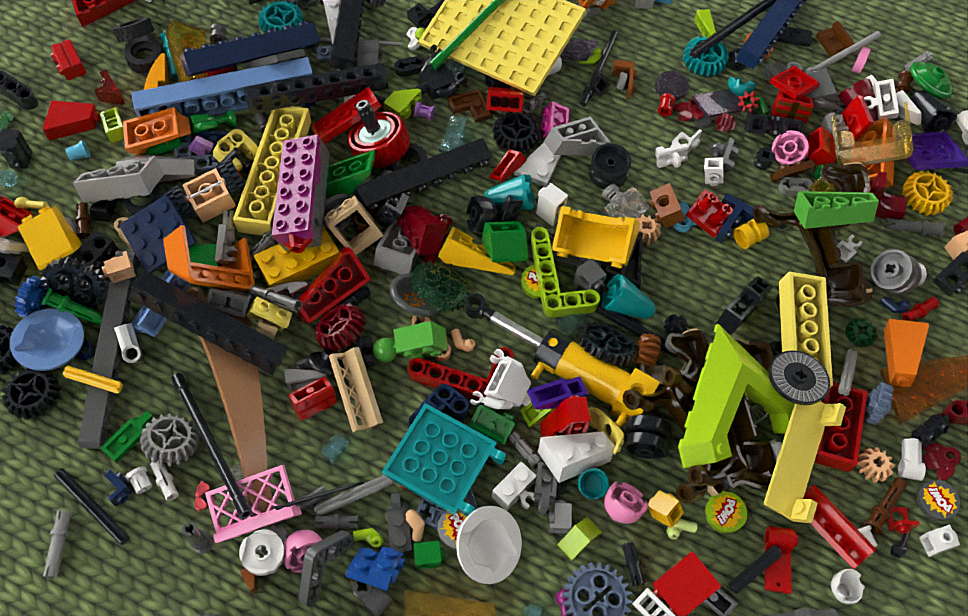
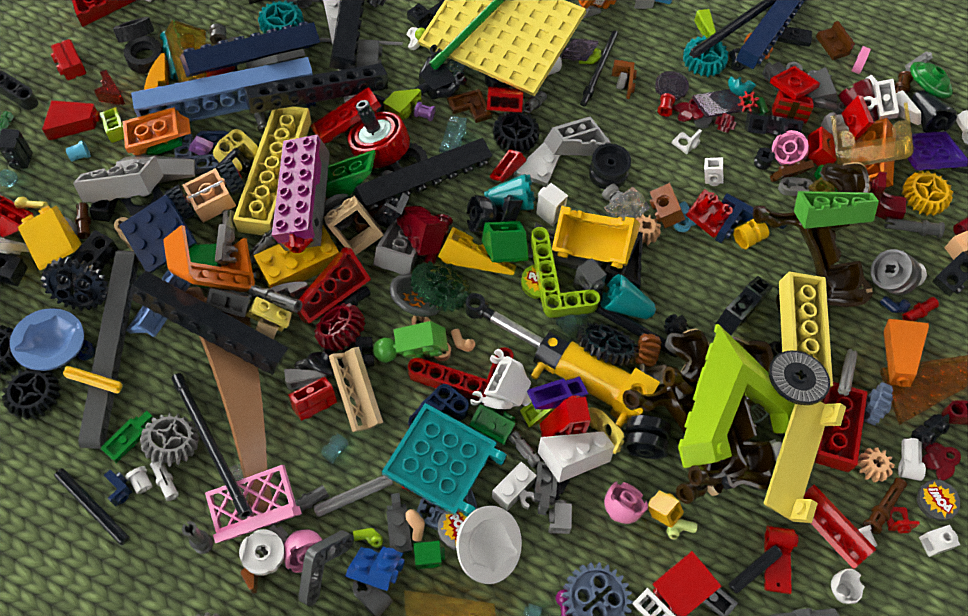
blue gear [14,276,47,318] -> none
green pin [42,288,103,326] -> none
light grey pin [43,511,71,579] -> none
light nougat brick [102,251,136,283] -> none
white piece [114,323,143,363] -> none
green piece [189,109,236,133] -> none
coral piece [194,481,210,512] -> none
black piece [275,481,364,510] -> none
dark grey pin [315,514,359,531] -> none
sand blue plate [316,46,332,62] -> none
black beam [394,56,426,77] -> none
dark pink bracket [540,101,569,138] -> none
lime slope [557,517,602,561] -> none
teal hair [577,468,609,500] -> none
black slope [590,71,611,97] -> none
black axle [622,542,646,587] -> none
white hips [655,142,689,168] -> none
tile [705,491,747,533] -> none
dark grey hips [709,137,739,172] -> none
light grey bar [804,31,881,74] -> none
white plate [836,235,862,264] -> none
dark green gear [845,318,877,347] -> none
black hand [890,533,909,558] -> none

